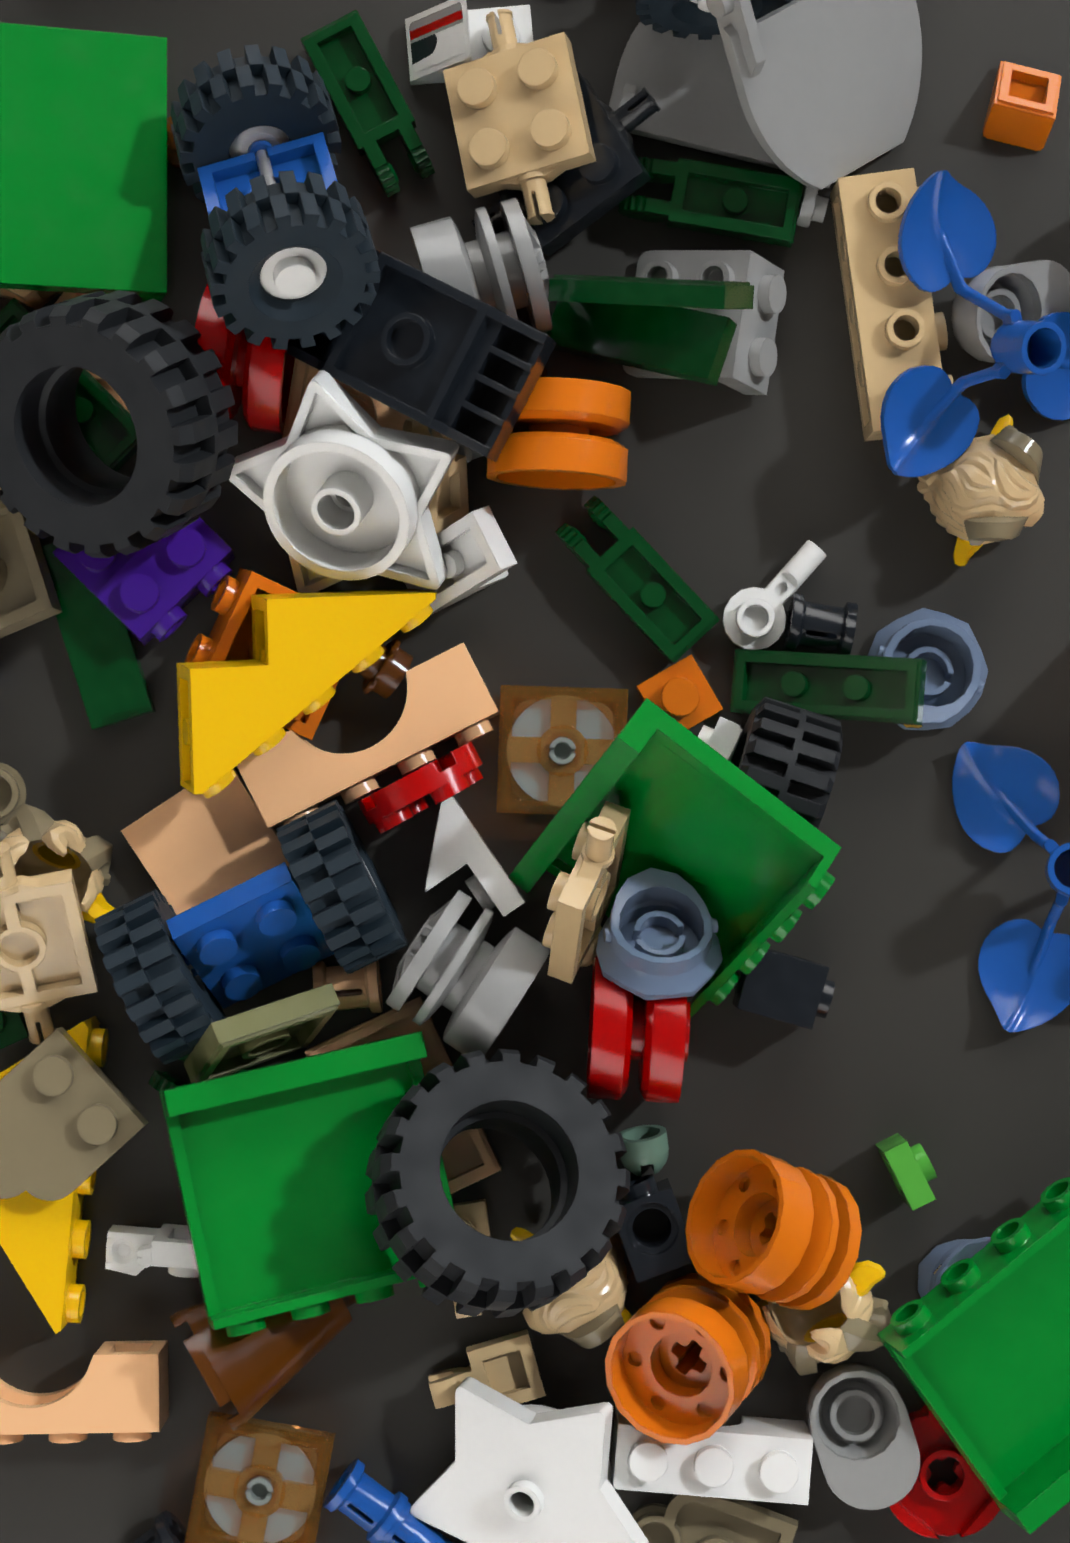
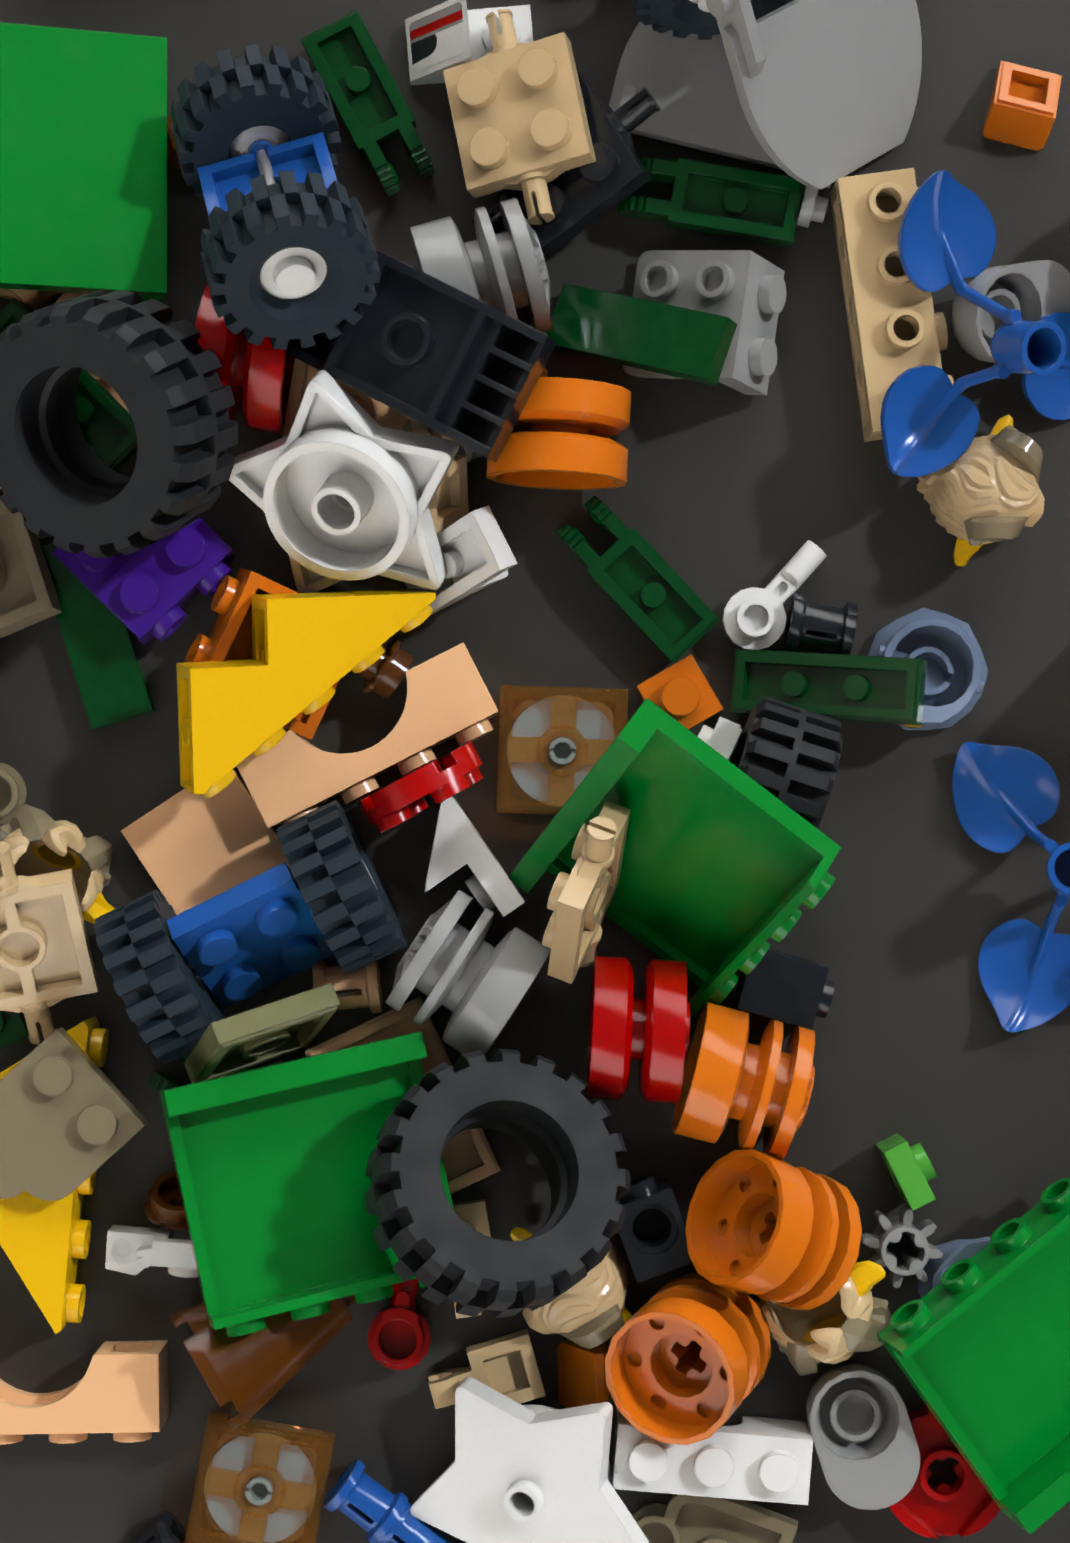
dark green tile [548,274,754,309] -> none
sand blue hat [596,867,723,1001] -> none
sand green hinge [619,1125,669,1176] -> none
none -> reddish brown plate [144,1171,188,1231]
none -> red plate [367,1278,431,1370]
none -> orange slope [557,1340,609,1408]
none -> orange wheel [672,1002,815,1160]
none -> light grey gear [861,1204,943,1288]

